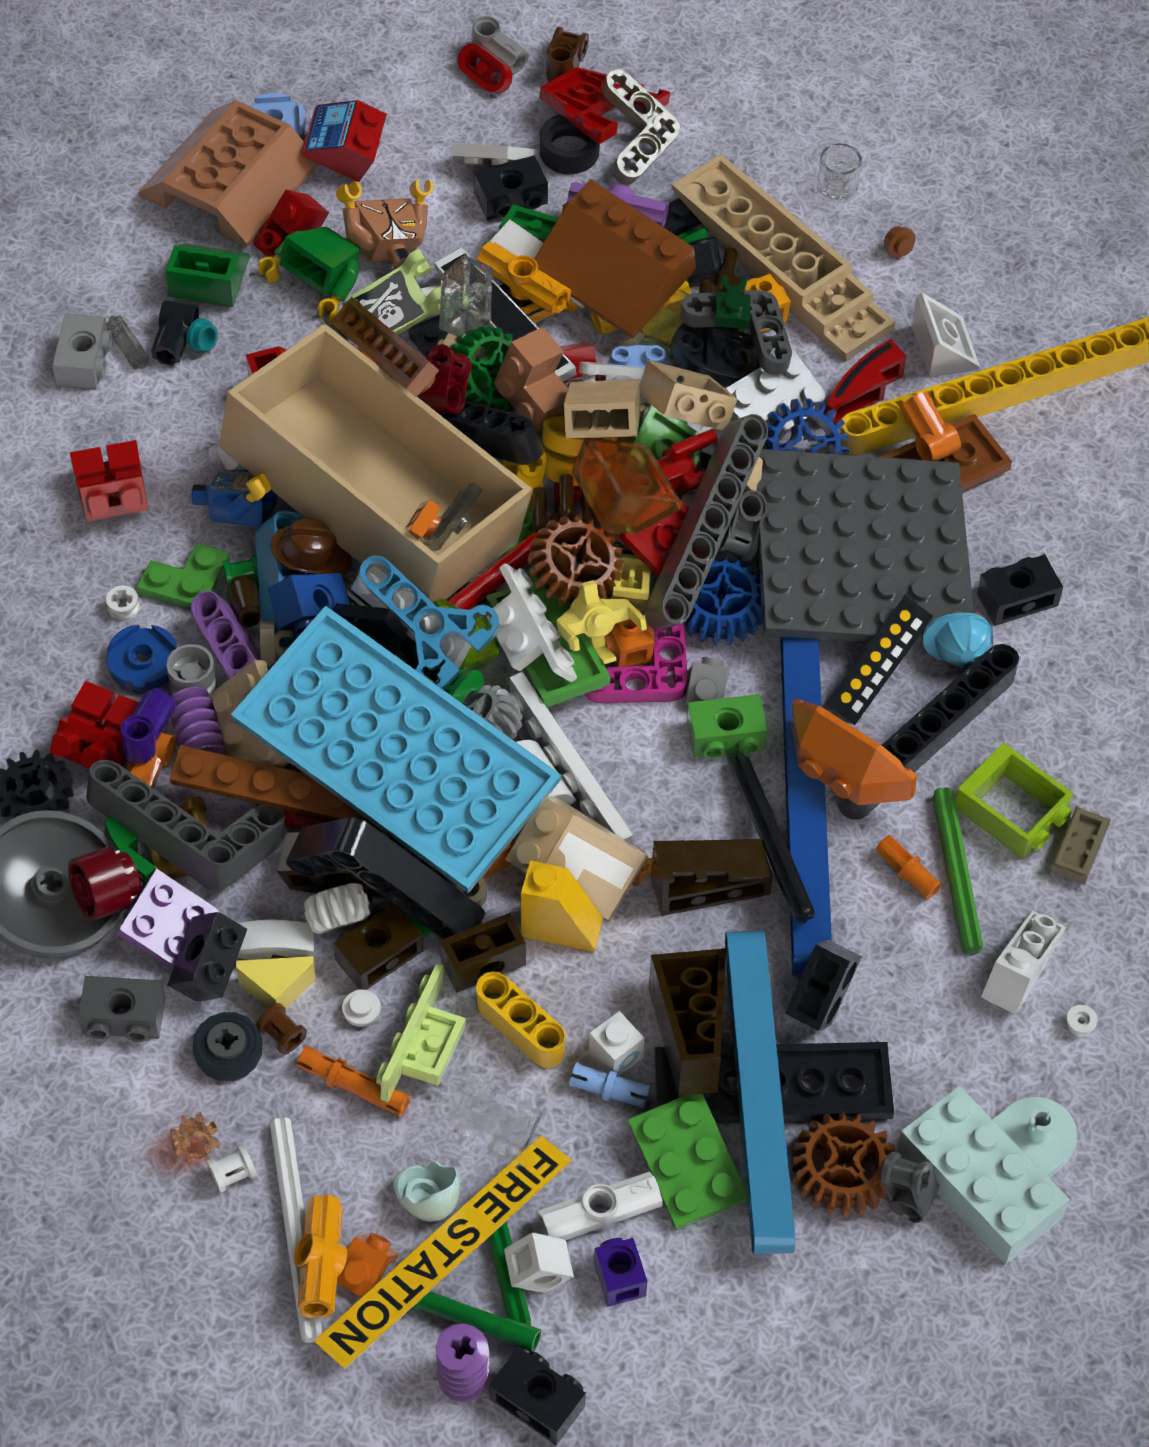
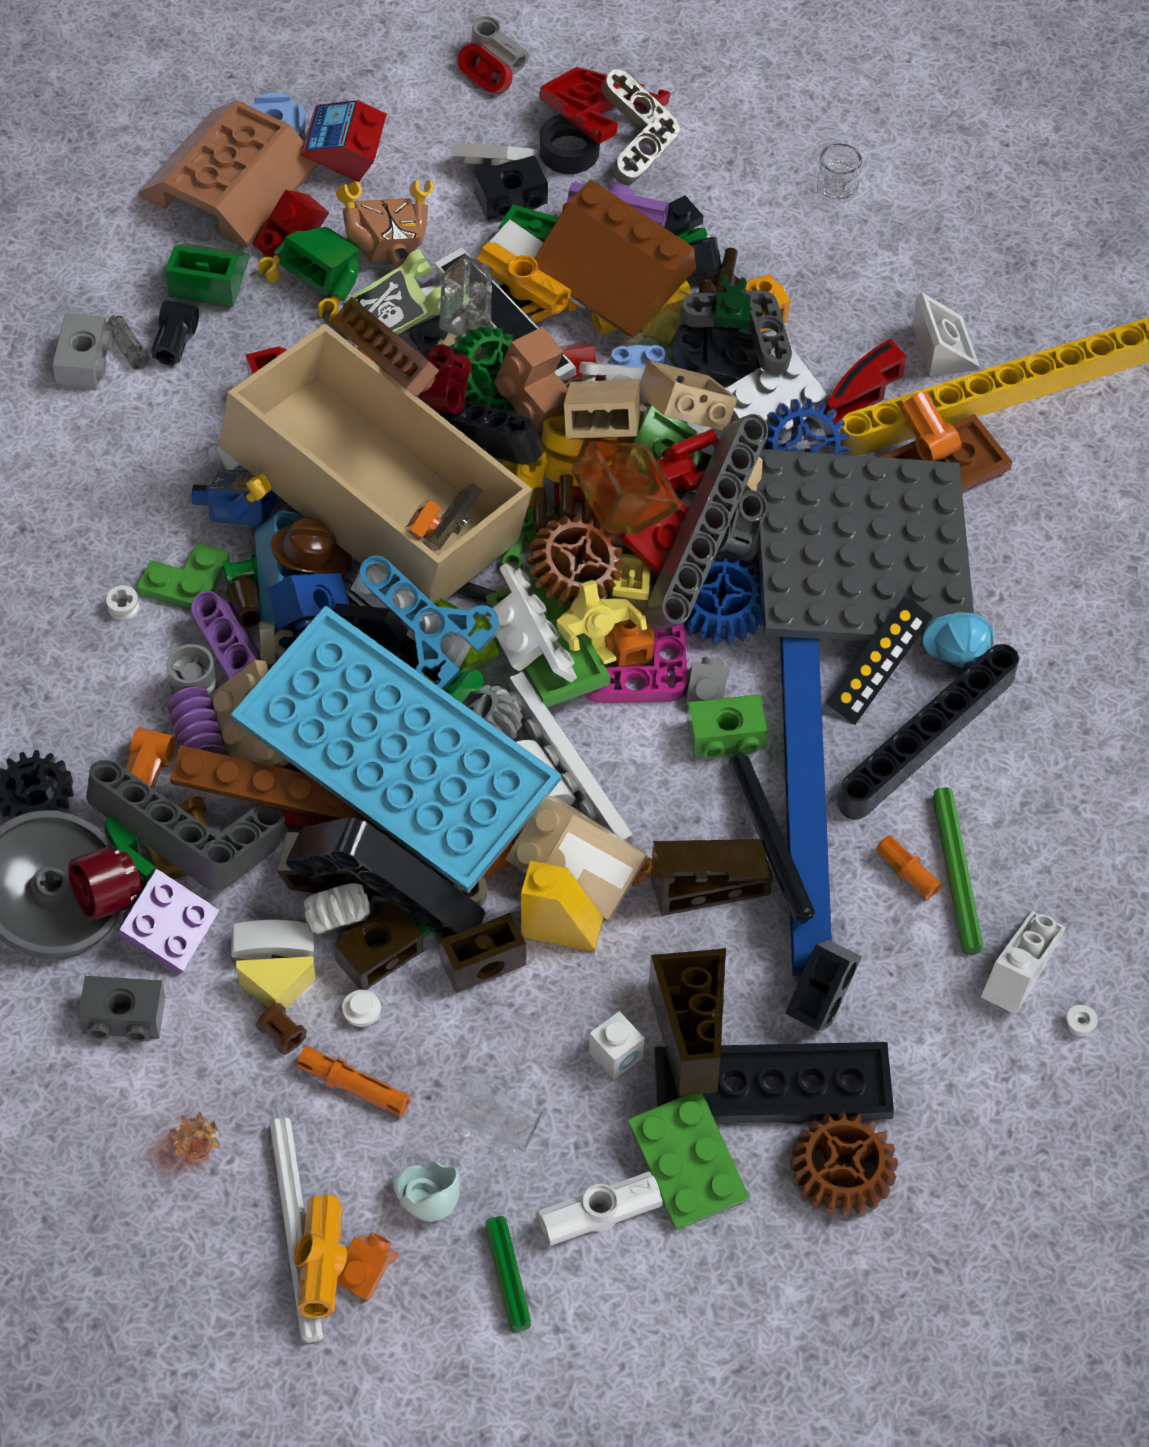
red hips [50,681,140,769] -> none
red hips [69,440,149,522] -> none
blue plate [107,625,177,694] -> none
dark purple piece [121,688,176,764] -> none
black brick [167,912,247,1002] -> none
teal plate [187,318,218,352] -> none
black wheel [192,1012,263,1081] -> none
white bush [206,1144,257,1193] -> none
yellow sticker [314,1135,573,1369] -> none
yellowish green bracket [376,963,466,1102] -> none
green piece [411,1291,541,1352] -> none
medium lavender piece [436,1323,490,1402] -> none
red axle [440,531,538,610] -> none
yellow beam [476,971,566,1068] -> none
black brick [489,1347,586,1446] -> none
white brick [504,1233,574,1293] -> none
reddish brown piece [546,26,589,82] -> none
light blue pin [569,1062,651,1110] -> none
dark purple brick [594,1238,648,1307] -> none
tan slope [672,154,895,362] -> none
dark azure beam [725,931,795,1255] -> none
orange wedge [791,698,917,805] -> none
dark grey piece [881,1152,939,1223] -> none
dark orange plate [884,226,916,259] -> none
light aqua brick [897,1086,1078,1265] -> none
lime window [955,742,1074,859] -> none
black brick [977,554,1063,626] -> none
dark tan plate [1050,807,1111,885] -> none

